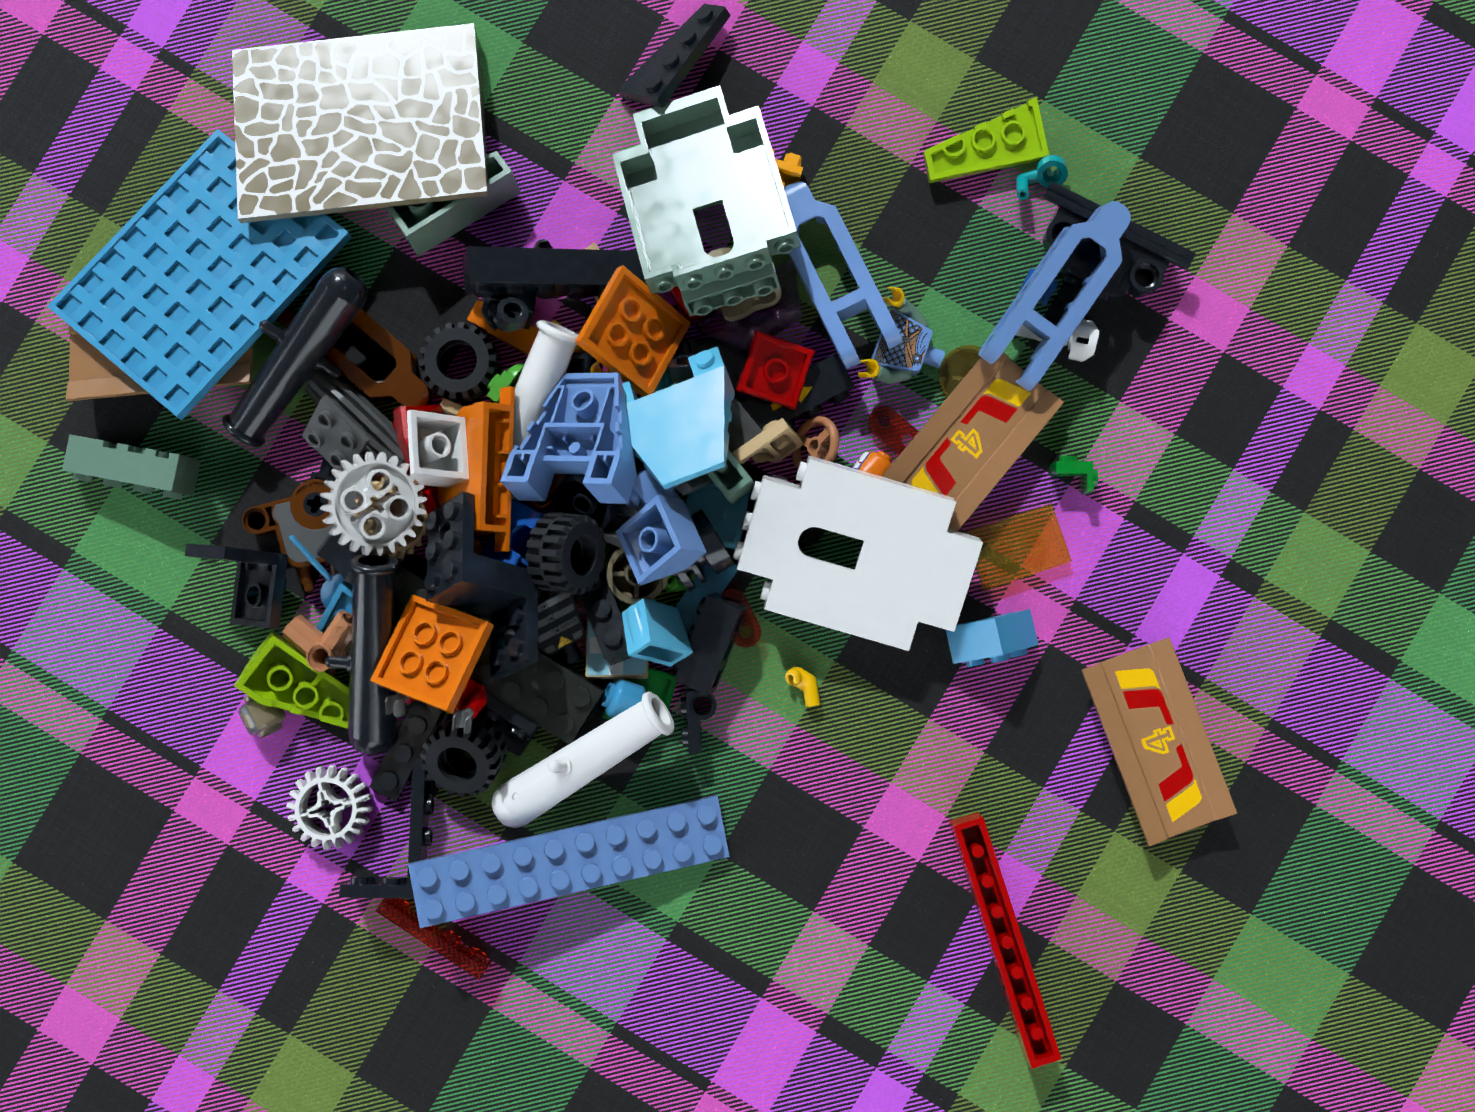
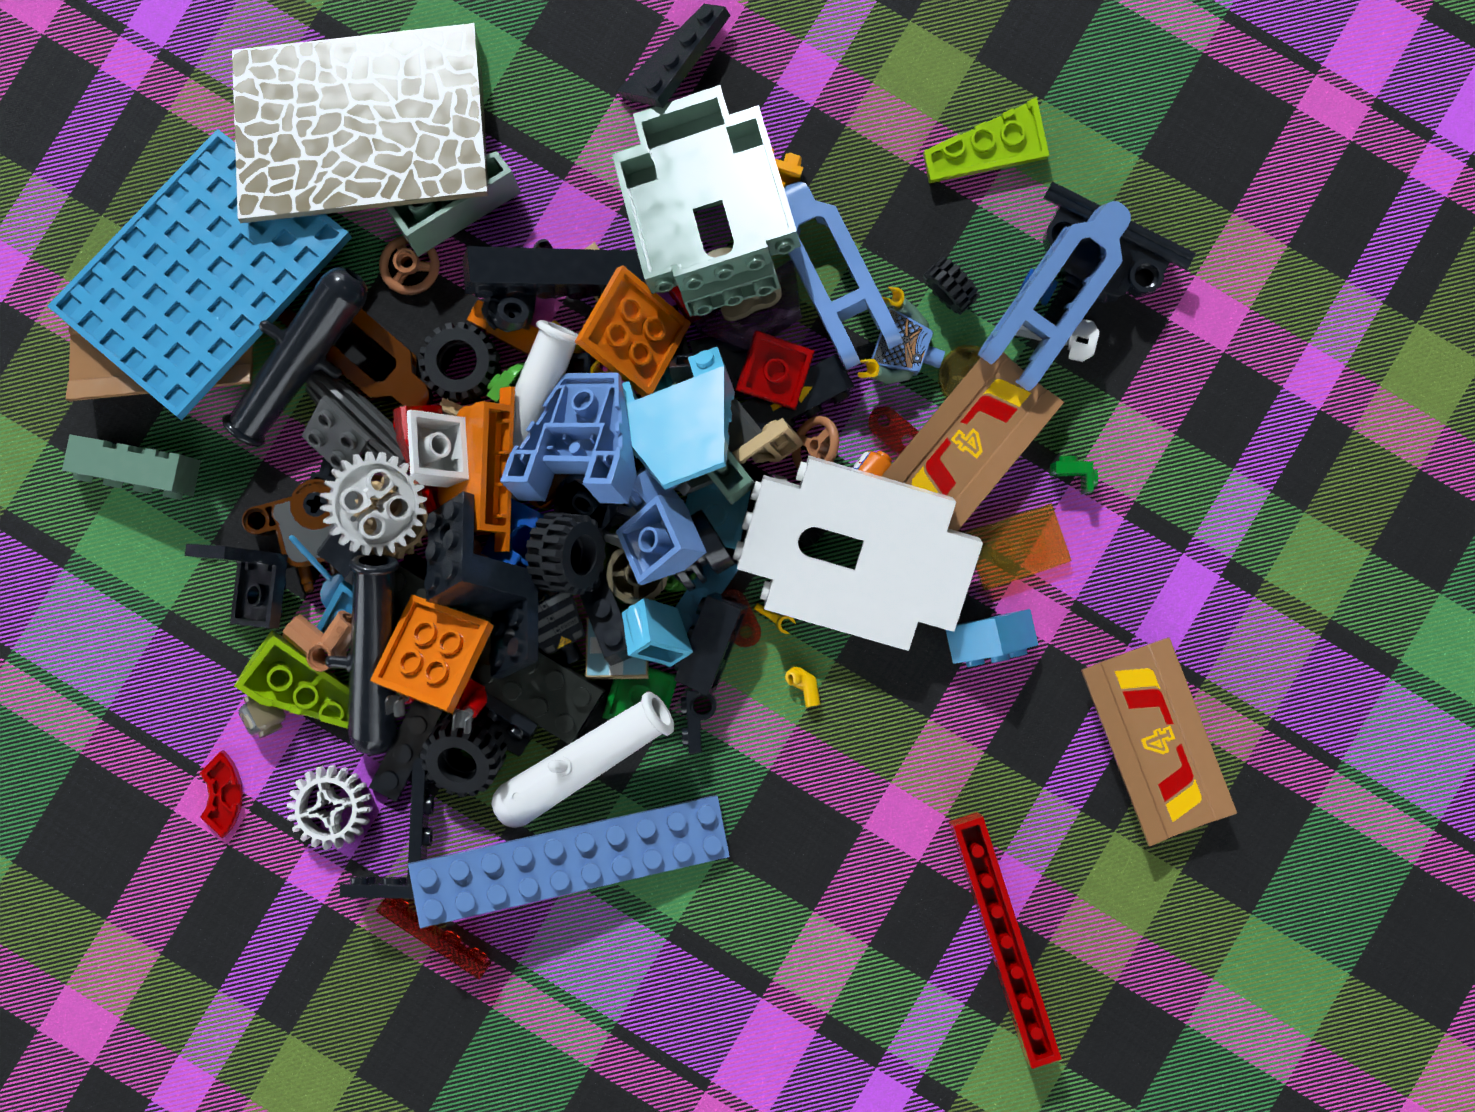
dark azure head [601,679,646,718] -> none
teal plate [1016,155,1068,200] -> none
none -> red tile [199,750,243,838]
none -> nougat piece [379,236,440,295]
none -> yellow hand [754,603,796,634]
none -> black tyre [923,257,980,315]

